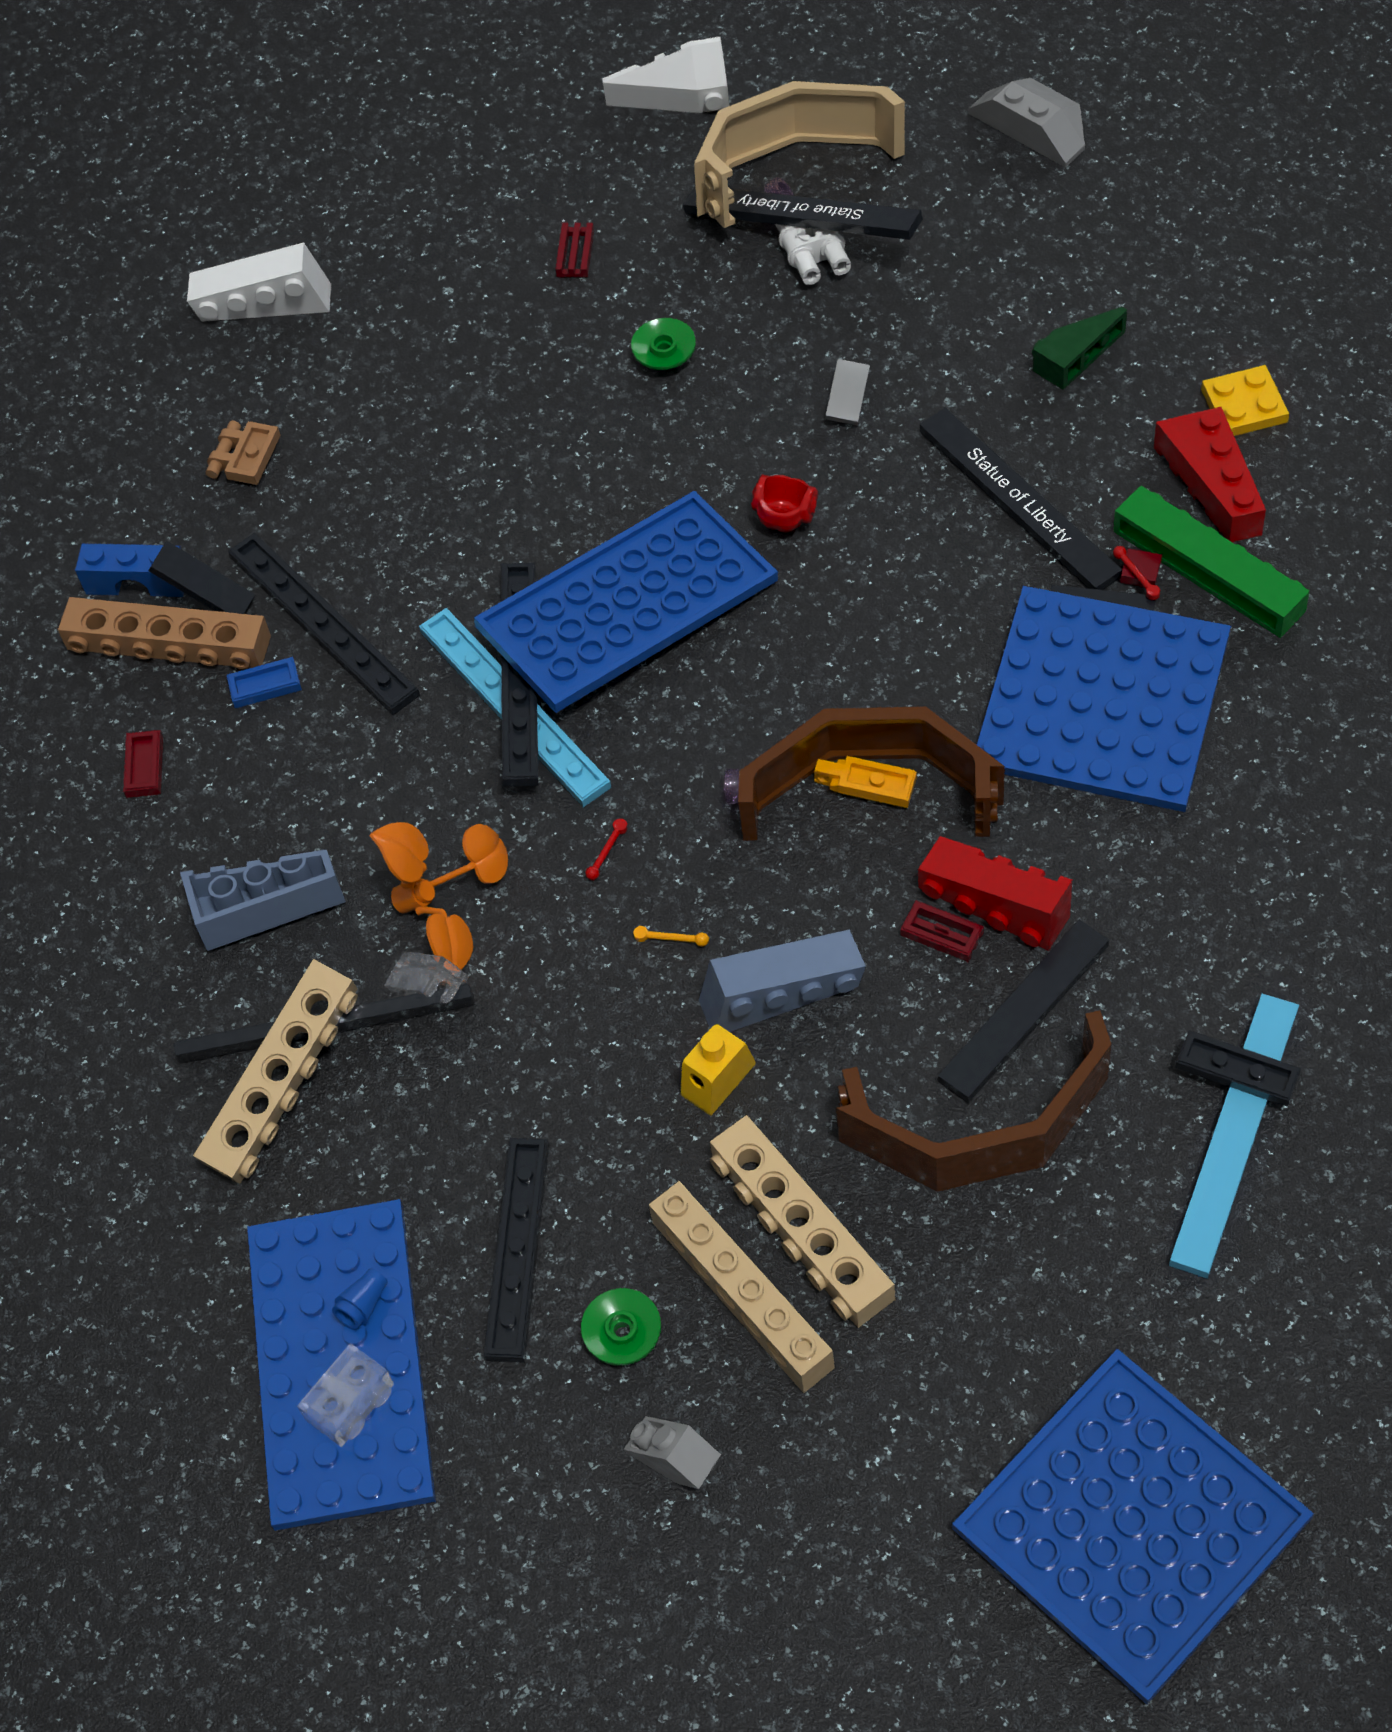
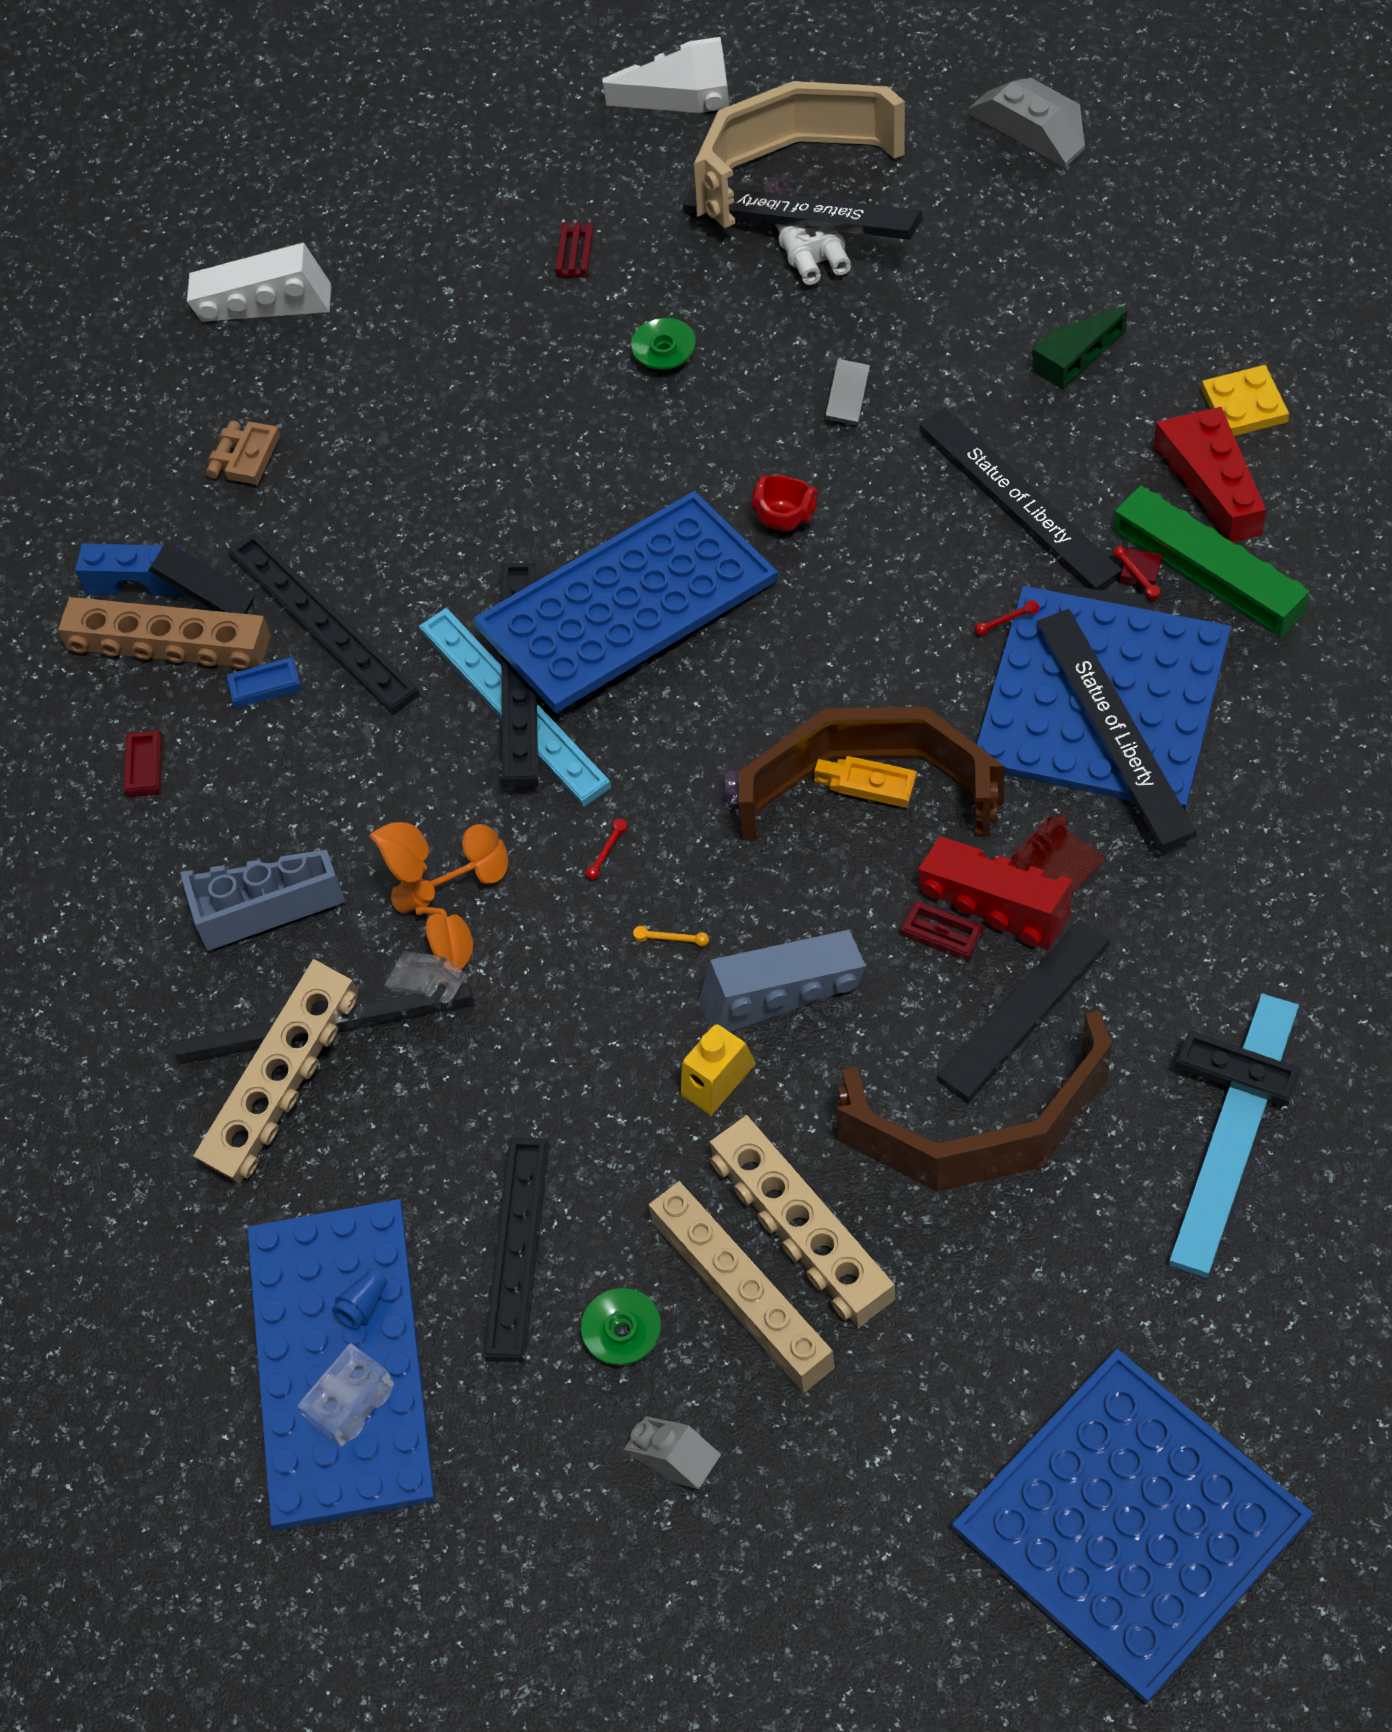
none -> red hinge [975,600,1040,636]
none -> clear red hinge [1009,814,1106,896]
none -> black tile [1037,609,1196,851]

